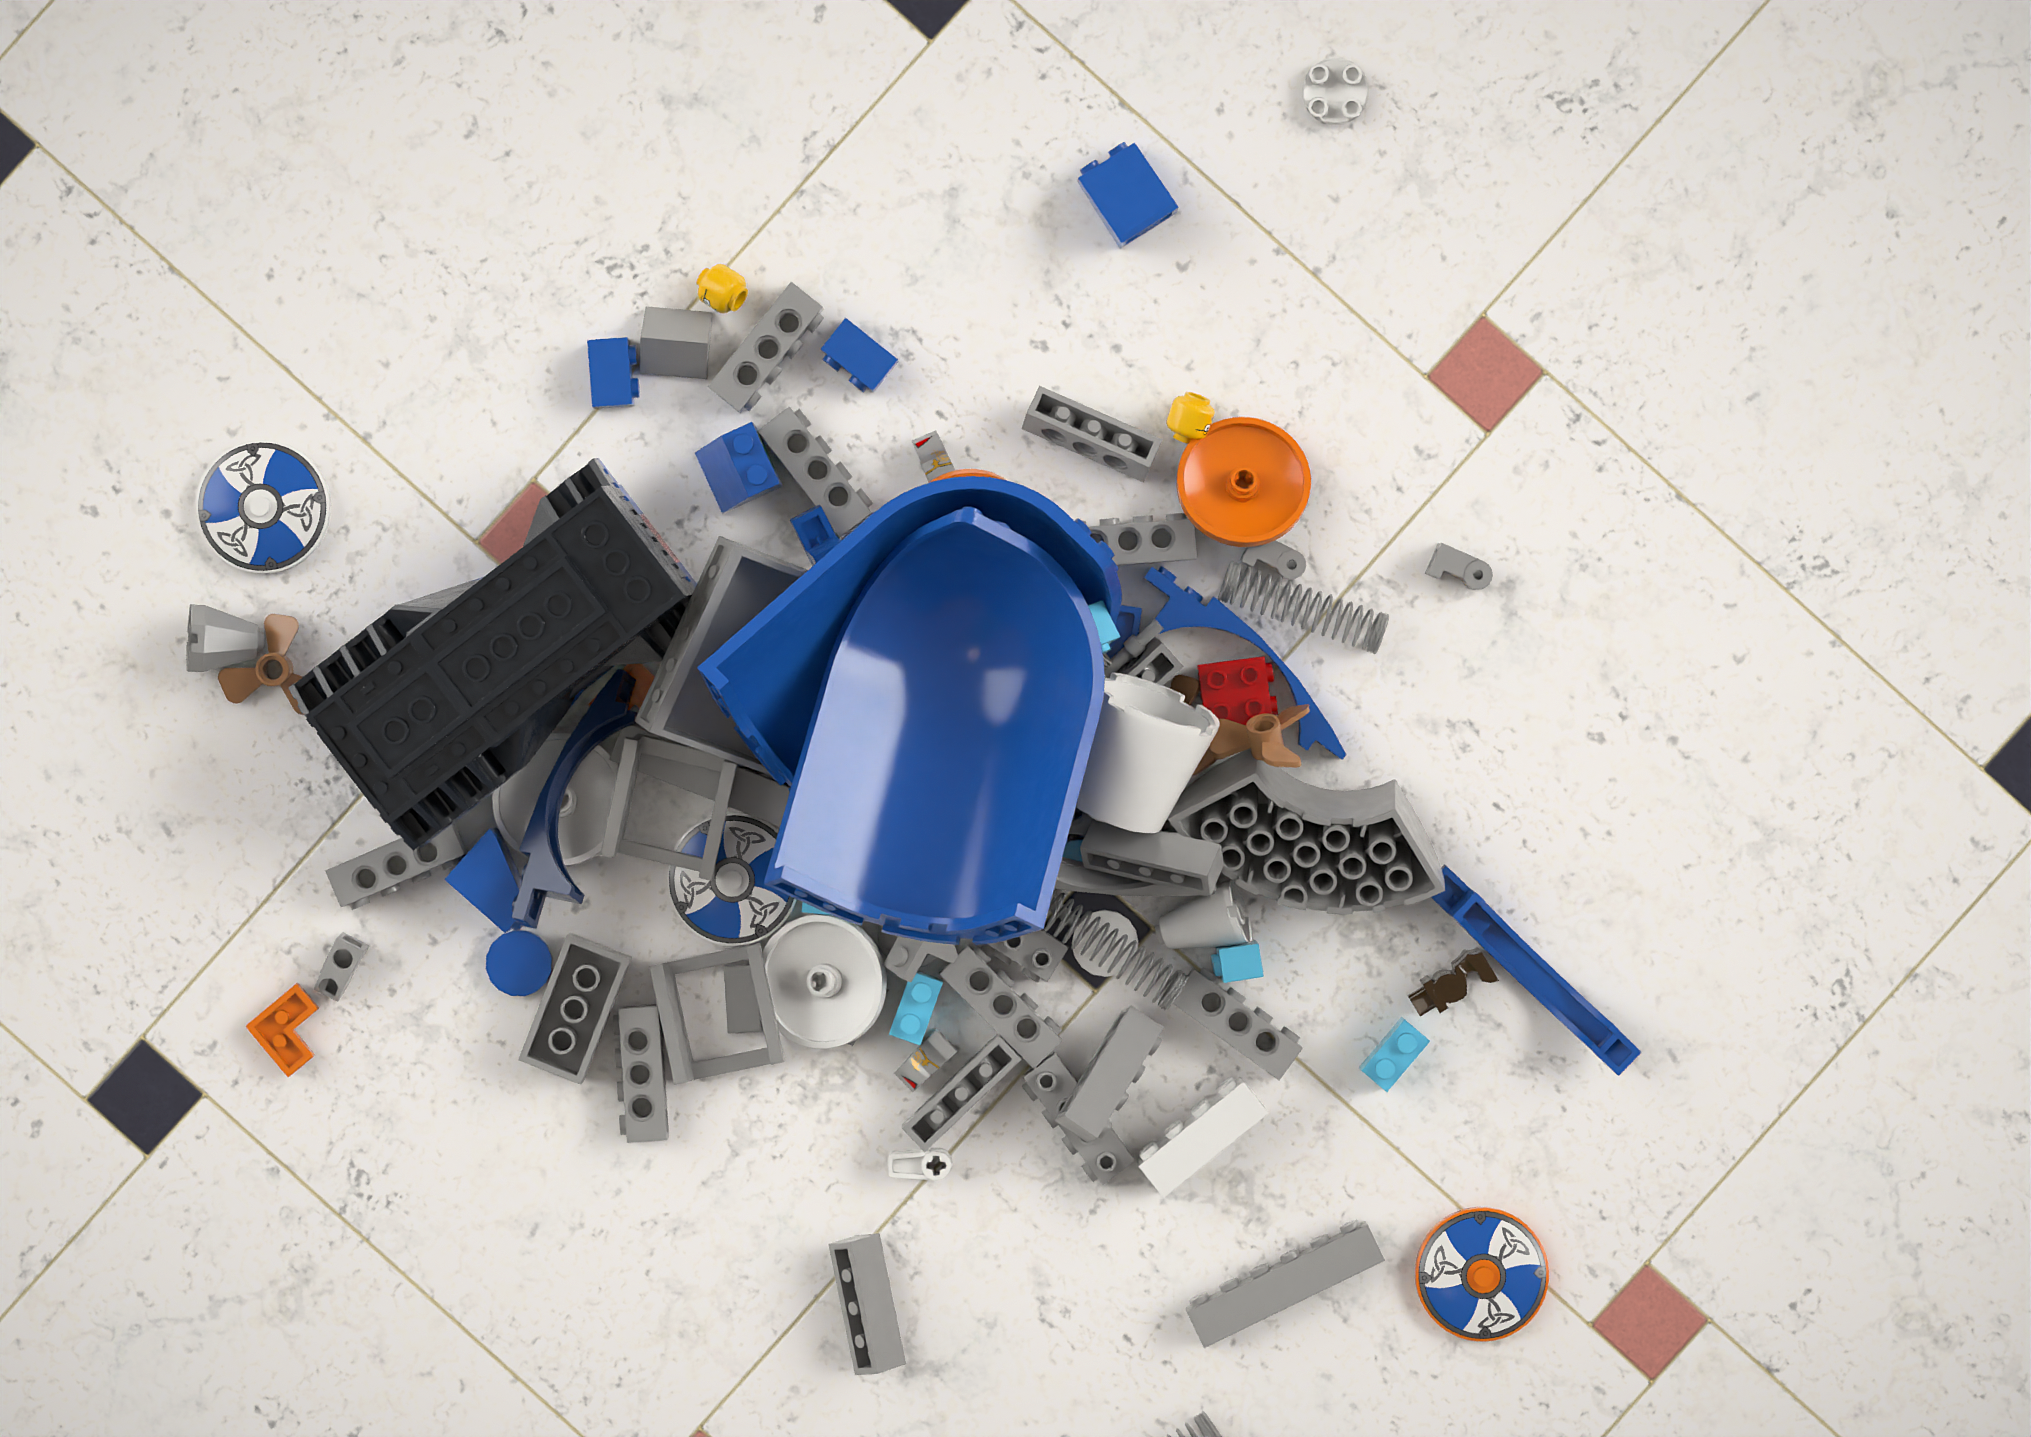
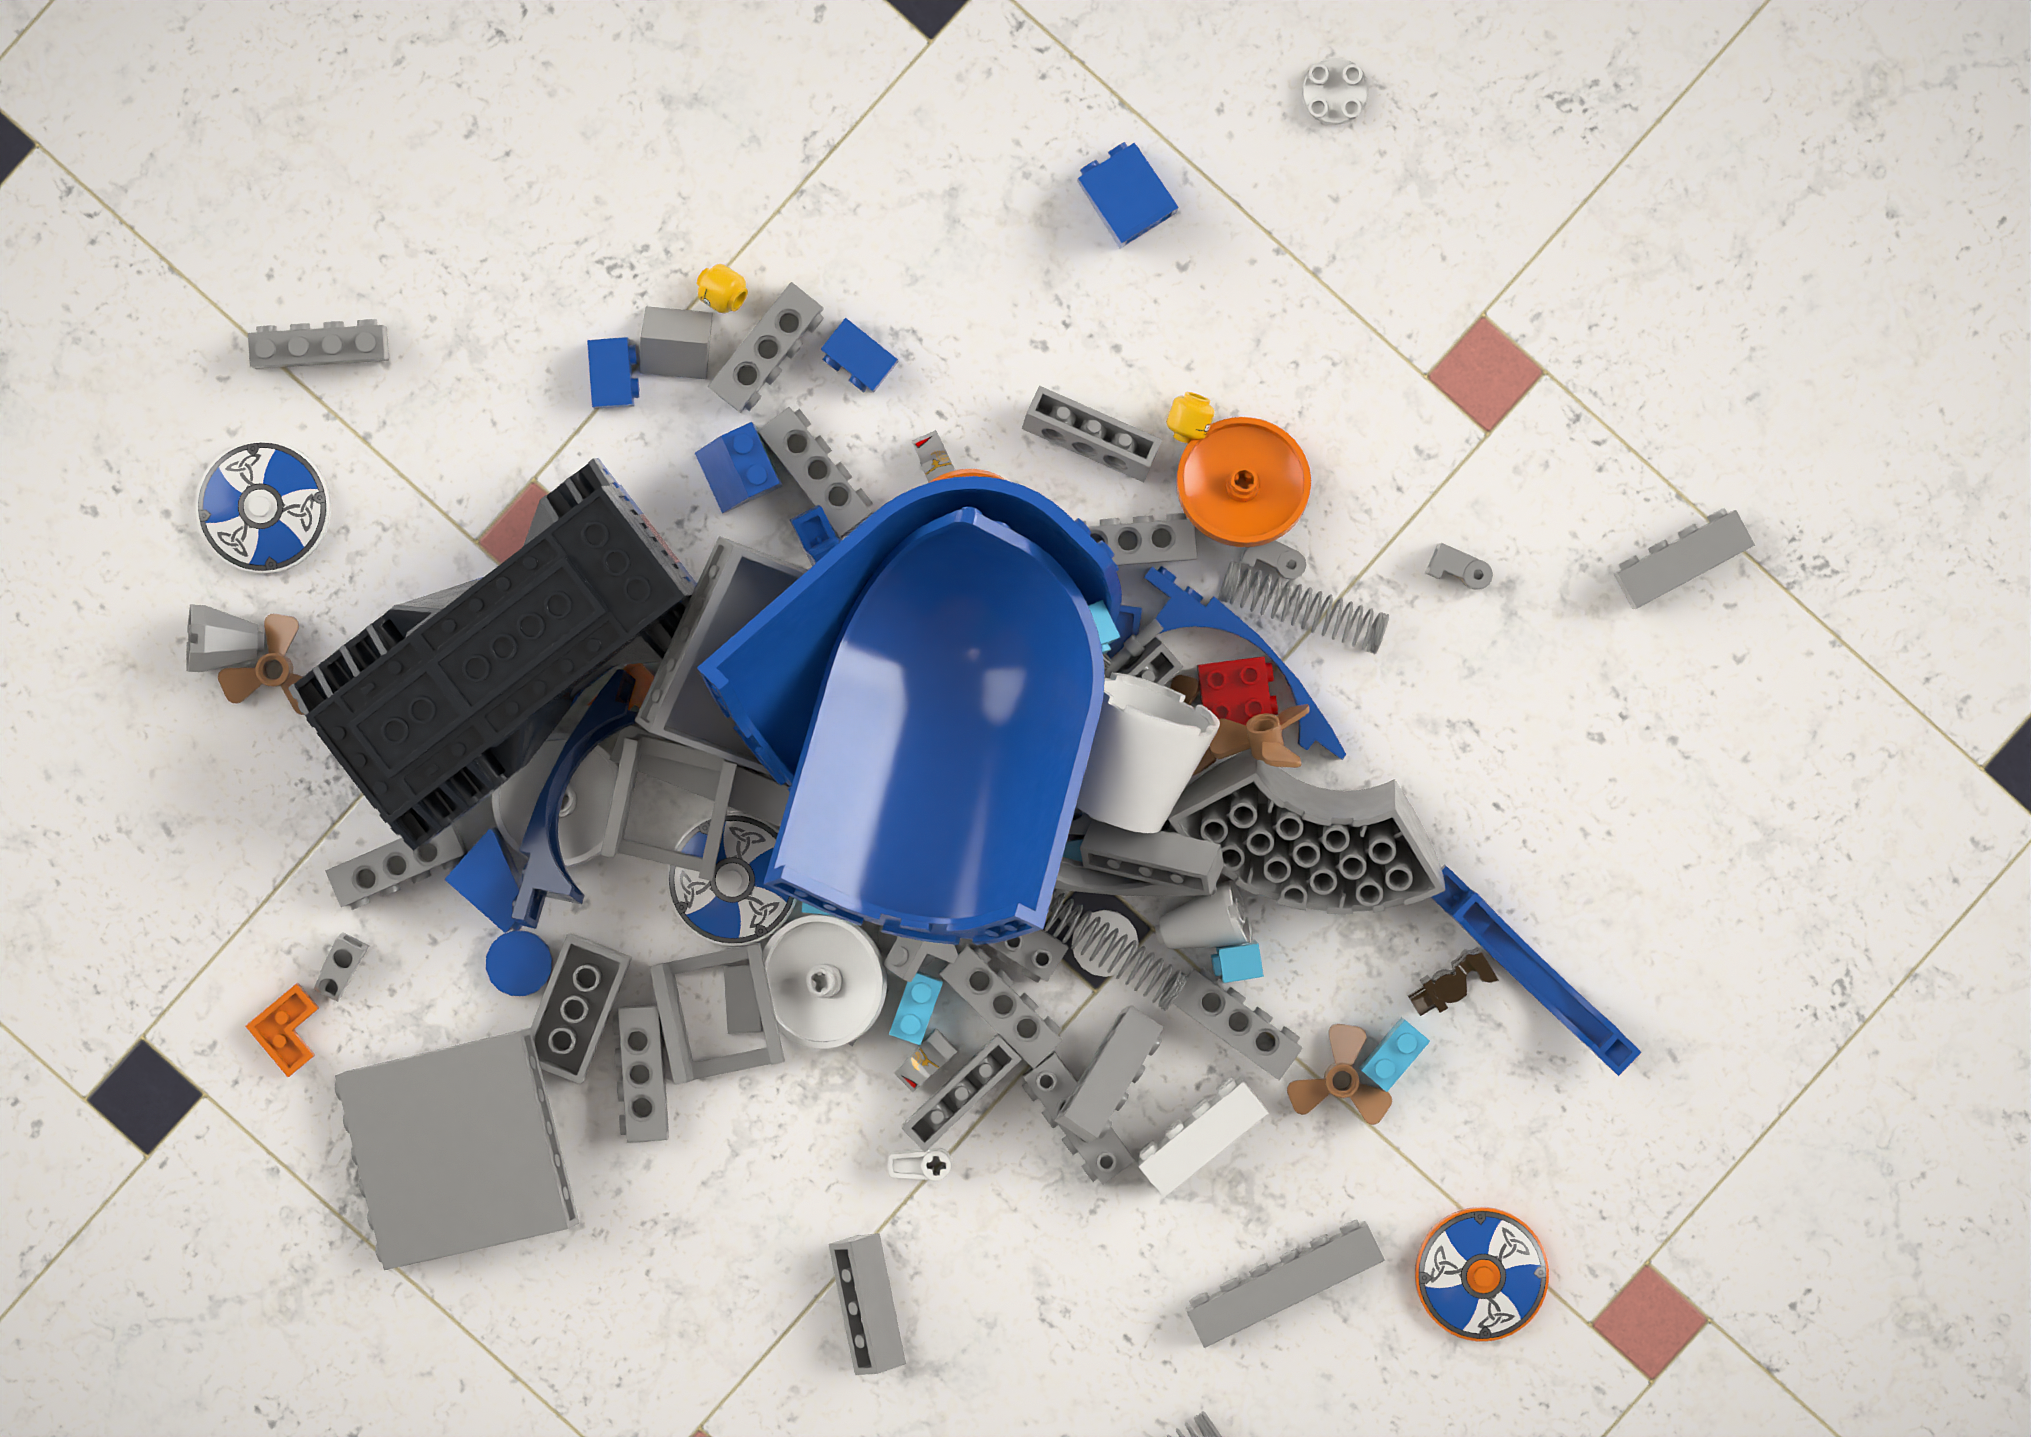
none -> light grey brick [248,319,389,369]
none -> light grey panel [335,1028,579,1270]
none -> medium nougat piece [1287,1024,1392,1125]
none -> light grey brick [1614,508,1755,609]

